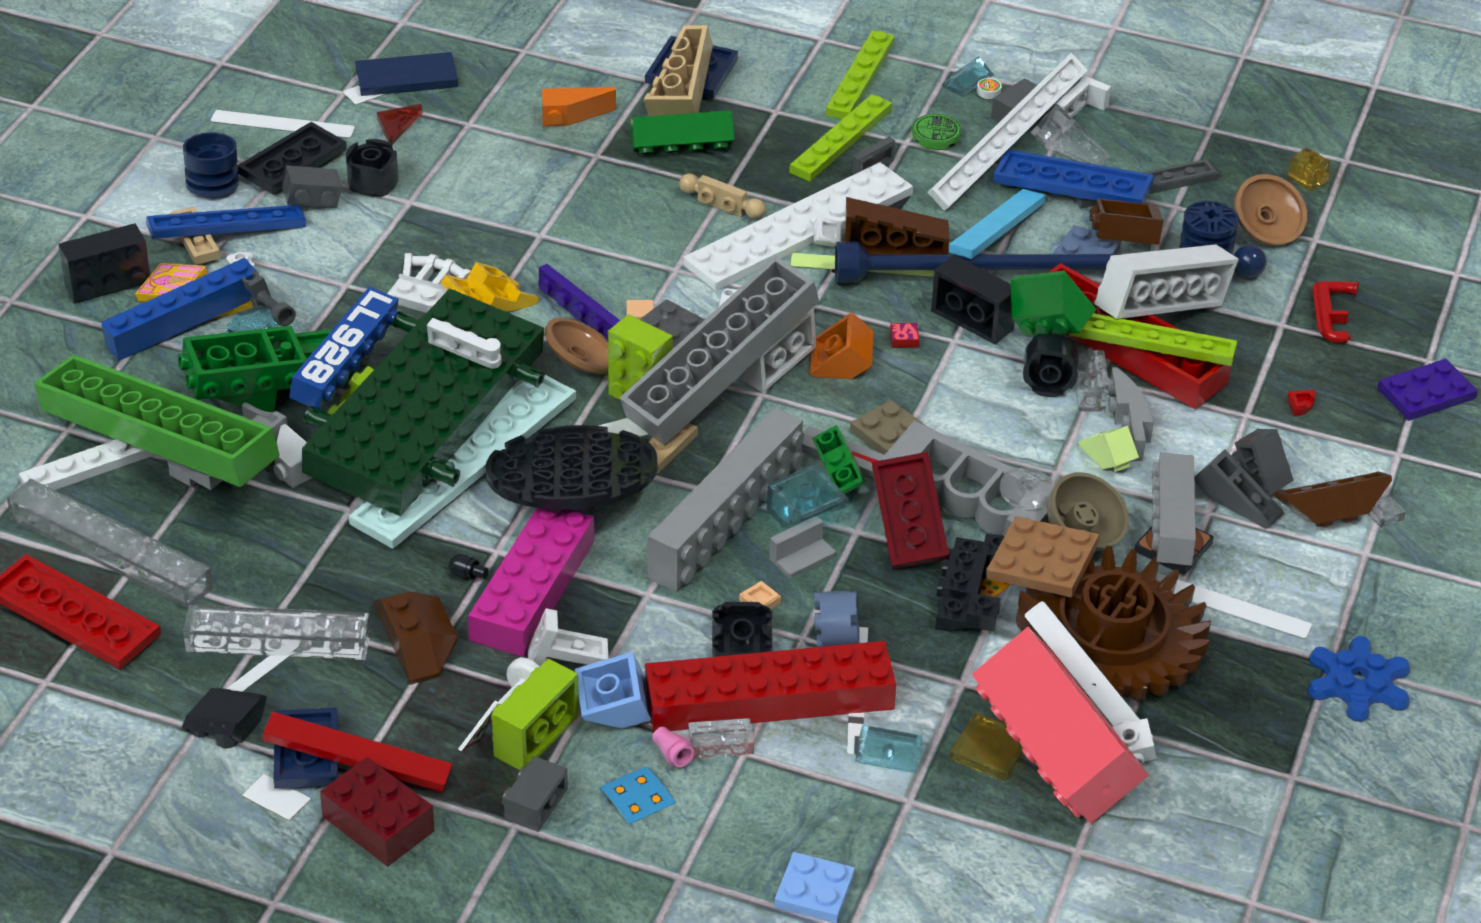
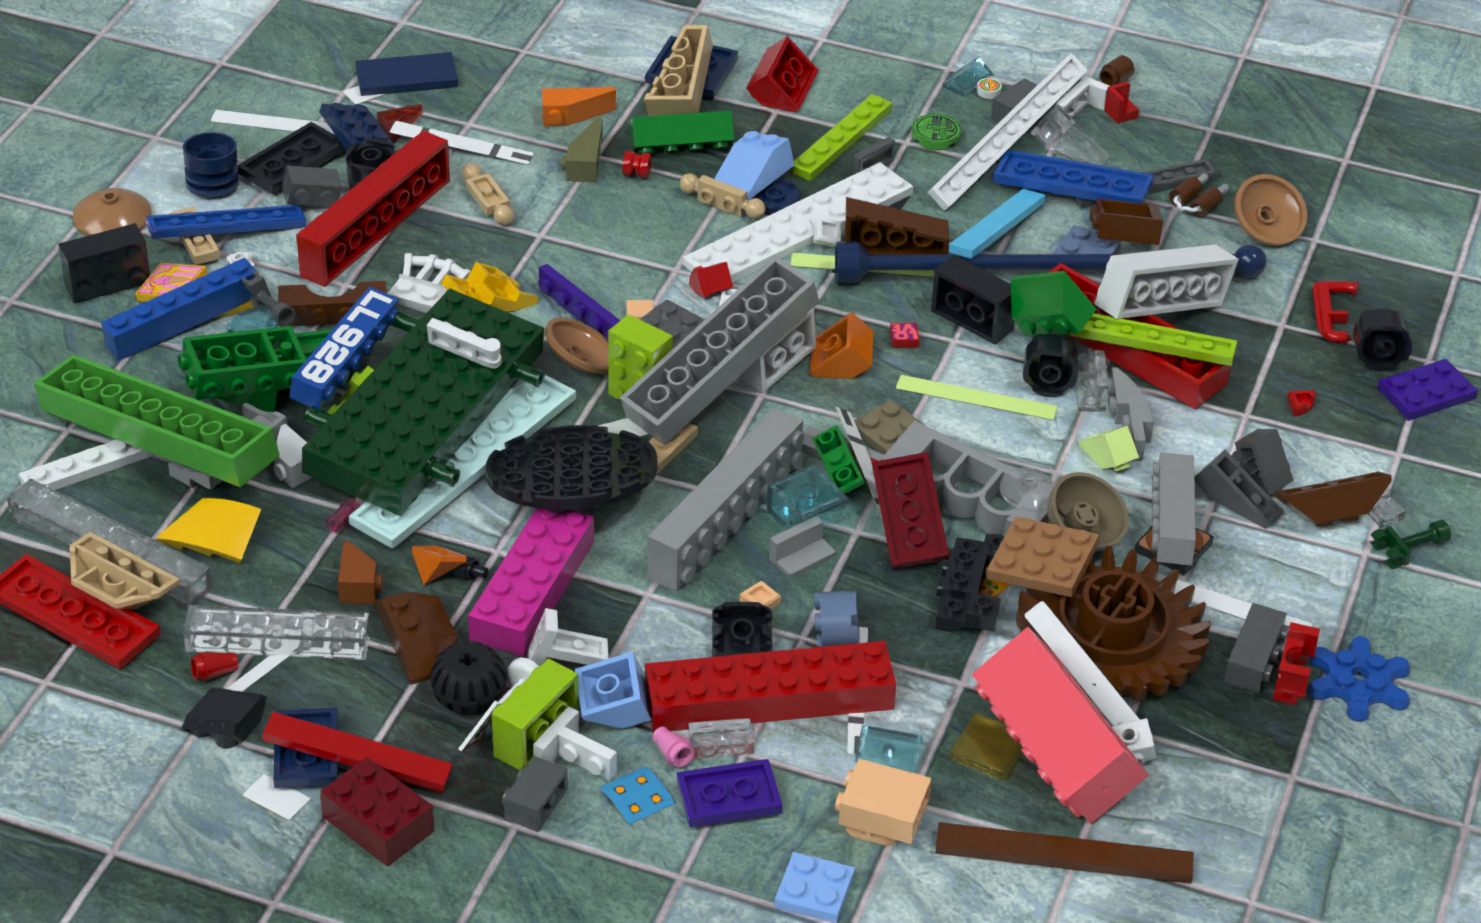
lime plate [826,30,895,119] -> none
dark blue wheel [1179,201,1238,254] -> none
clear yellow brick [1287,147,1330,191] -> none
none -> tan wedge [70,532,180,609]
none -> medium nougat dish [73,188,152,236]
none -> yellow slope [156,498,261,564]
none -> red cone [190,652,238,682]
none -> reddish brown arch [278,281,387,327]
none -> red brick [296,130,450,287]
none -> dark blue plate [319,103,395,151]
none -> clear pink pin [325,498,360,533]
none -> dark orange slope [338,541,383,604]
none -> white sticker [390,121,534,164]
none -> orange slope [412,546,467,586]
none -> black wheel [430,641,507,715]
none -> tan plate [462,163,514,226]
none -> white bracket [533,706,617,781]
none -> olive slope [561,117,603,183]
none -> red wheel [622,150,652,178]
none -> dark purple plate [676,759,783,827]
none -> red tile [689,262,733,298]
none -> light blue slope [714,131,794,200]
none -> red slope [746,36,819,112]
none -> dark blue tile [751,178,801,215]
none -> light nougat brick [835,759,932,845]
none -> white sticker [836,407,882,517]
none -> yellowish green sticker [896,375,1058,420]
none -> reddish brown tile [935,822,1194,883]
none -> reddish brown brick [1099,55,1135,86]
none -> red panel [1104,81,1139,124]
none -> reddish brown piece [1169,173,1229,217]
none -> dark grey brick [1224,603,1289,693]
none -> red piece [1273,622,1320,706]
none -> black brick [1353,309,1412,371]
none -> dark green bar [1370,519,1451,569]

